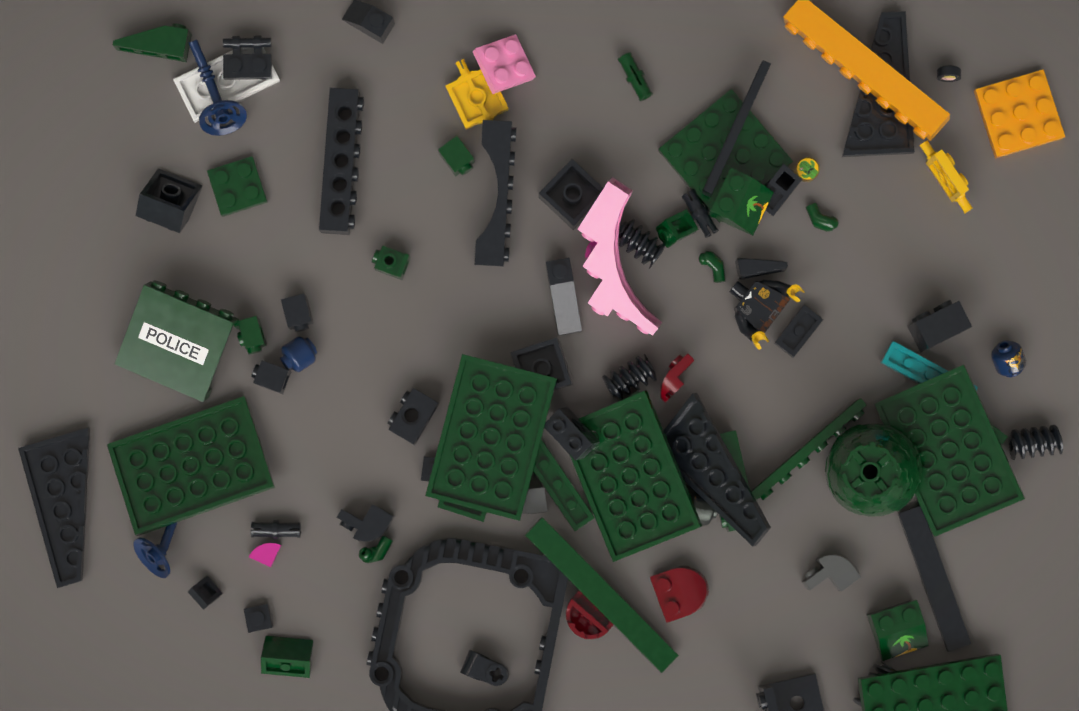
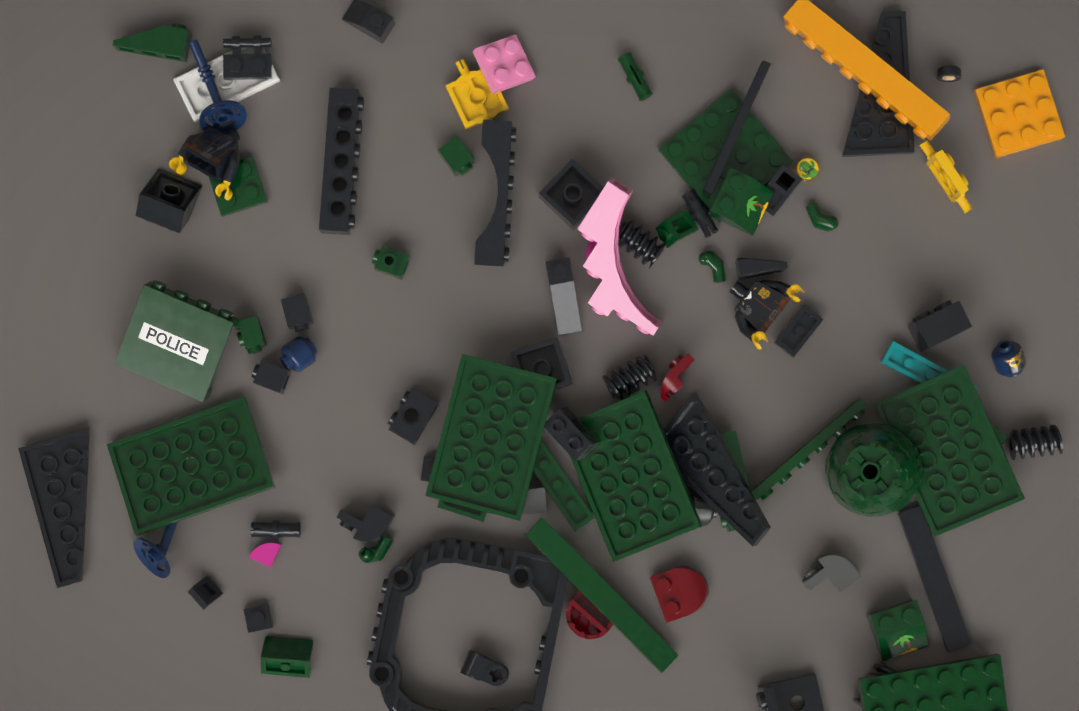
none -> black torso [169,128,241,200]

